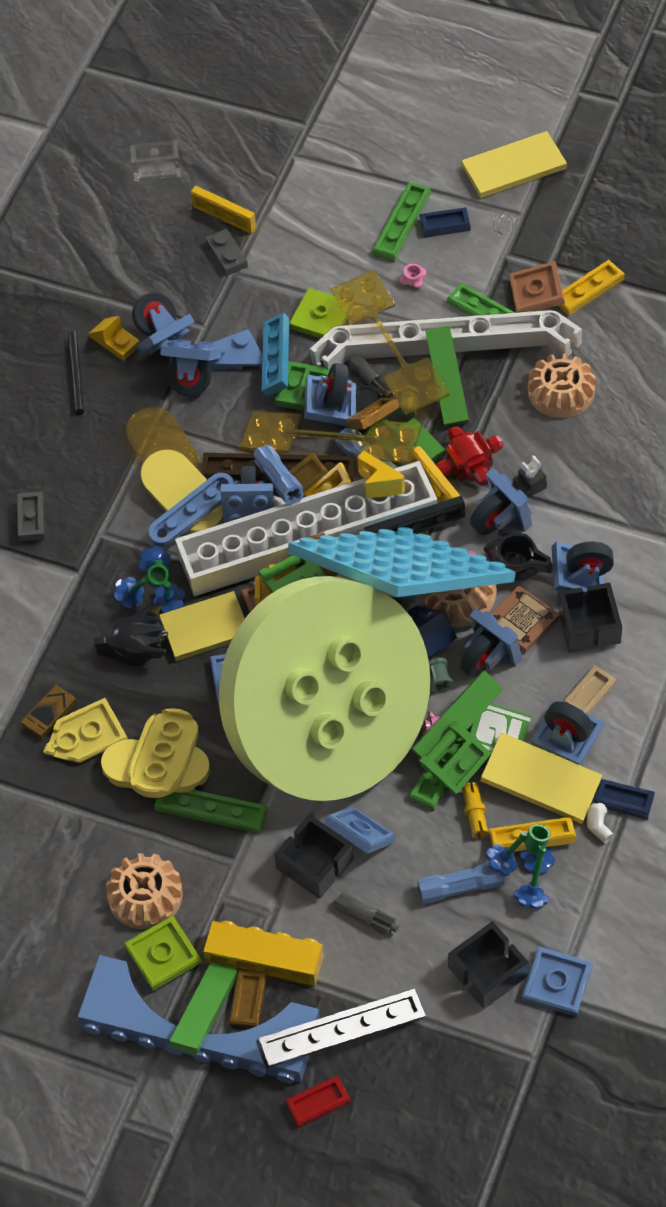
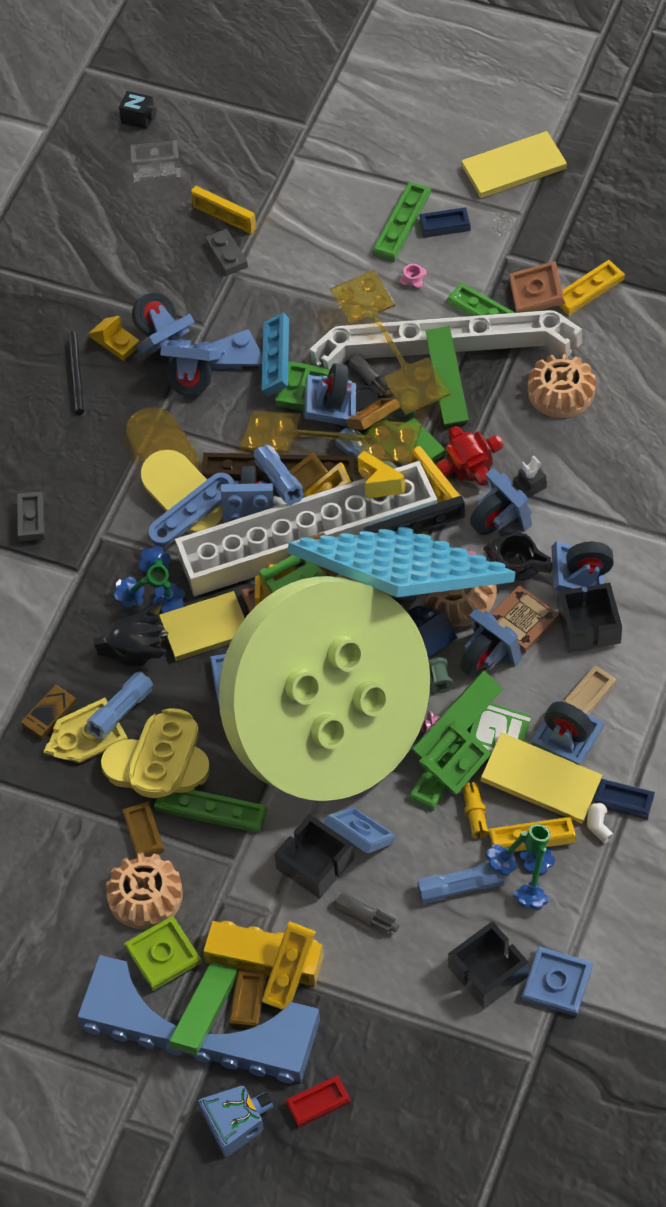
plate [256,989,425,1069] -> none
lime plate [289,288,353,339] -> none
none -> medium blue axle [86,672,153,739]
none -> black brick [119,91,157,129]
none -> pearl gold tile [122,801,164,857]
none -> medium blue torso [198,1086,274,1158]
none -> yellow tile [261,921,316,1010]

